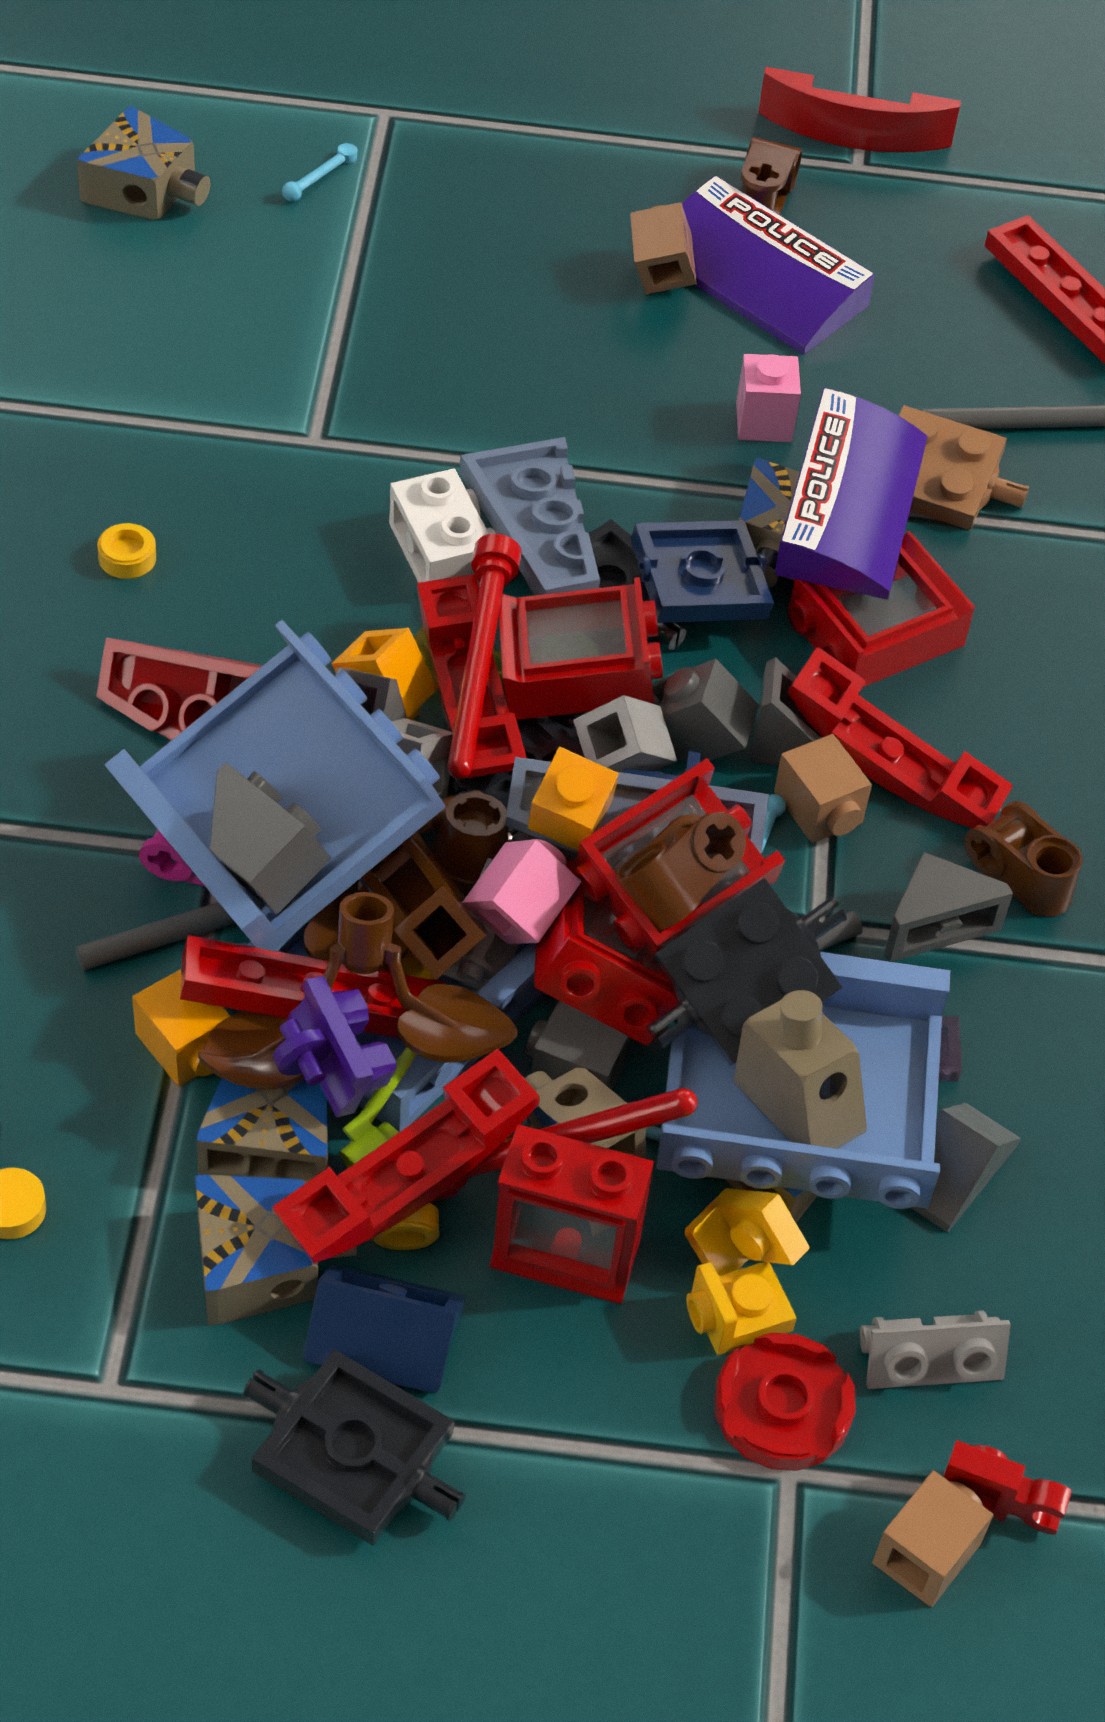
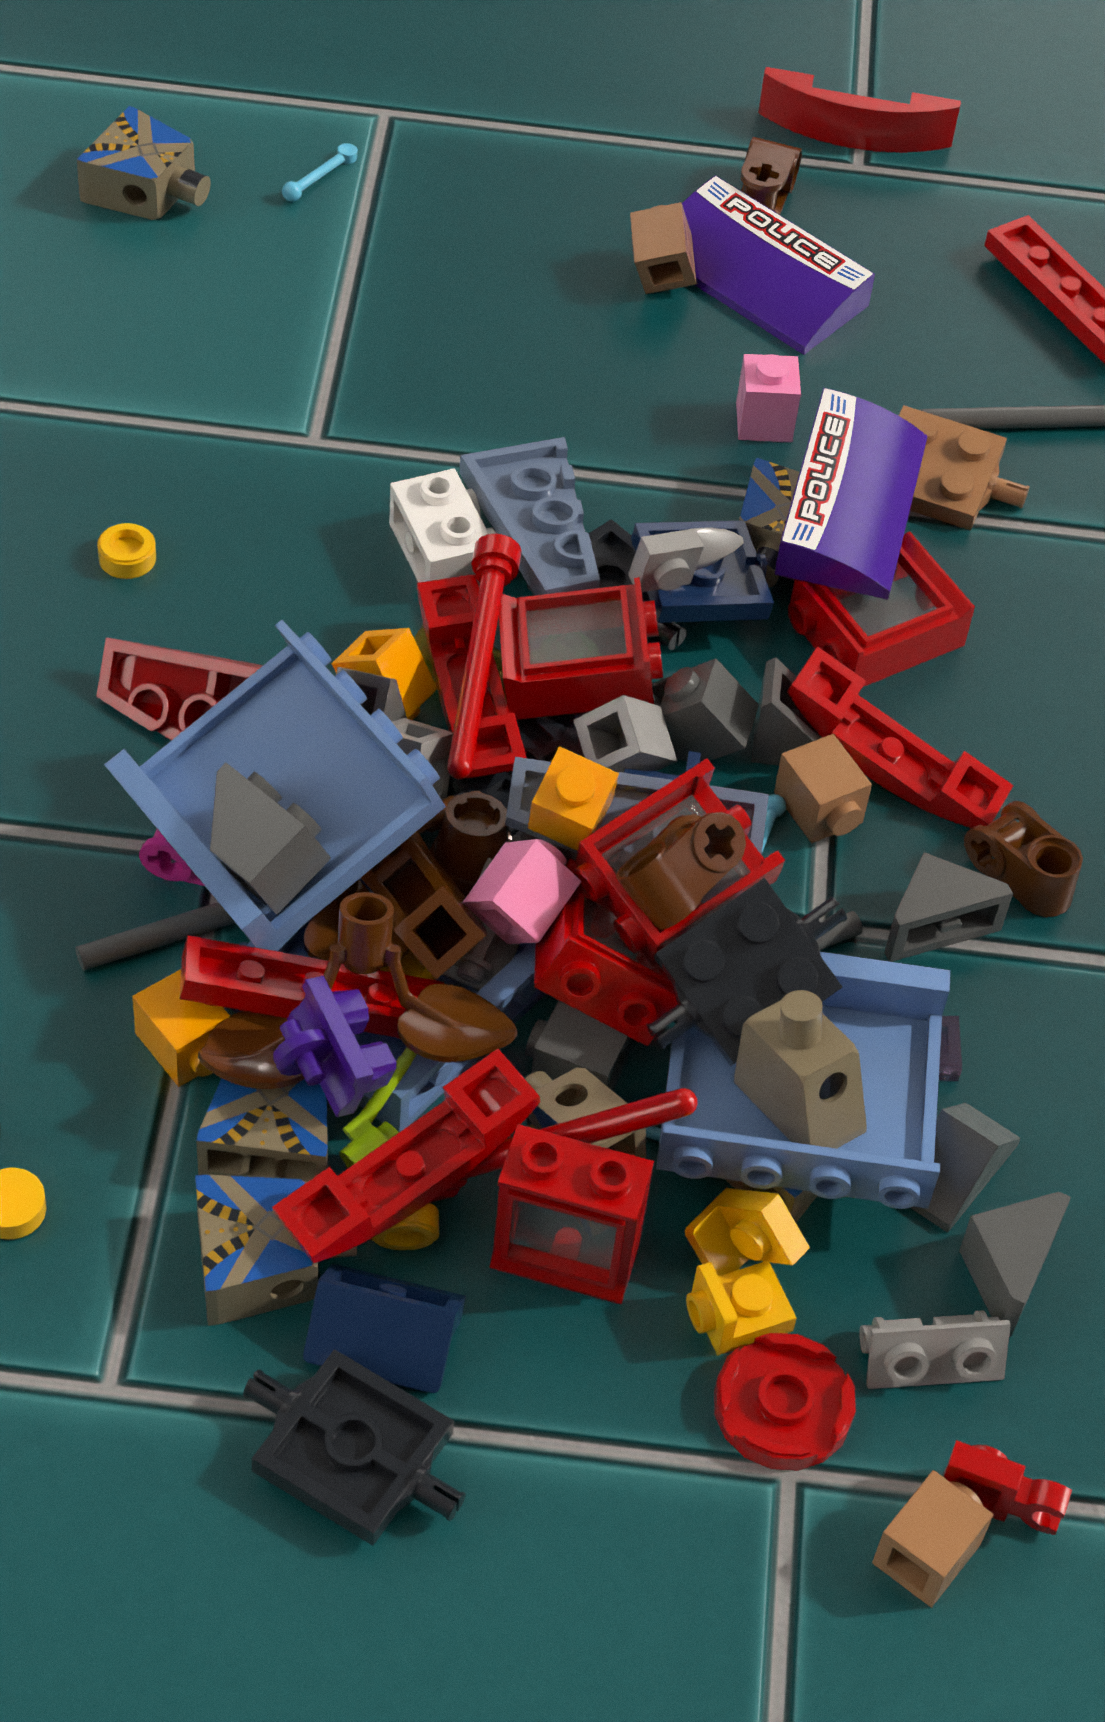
none -> light grey plate [628,528,744,592]
none -> dark grey slope [959,1191,1071,1337]

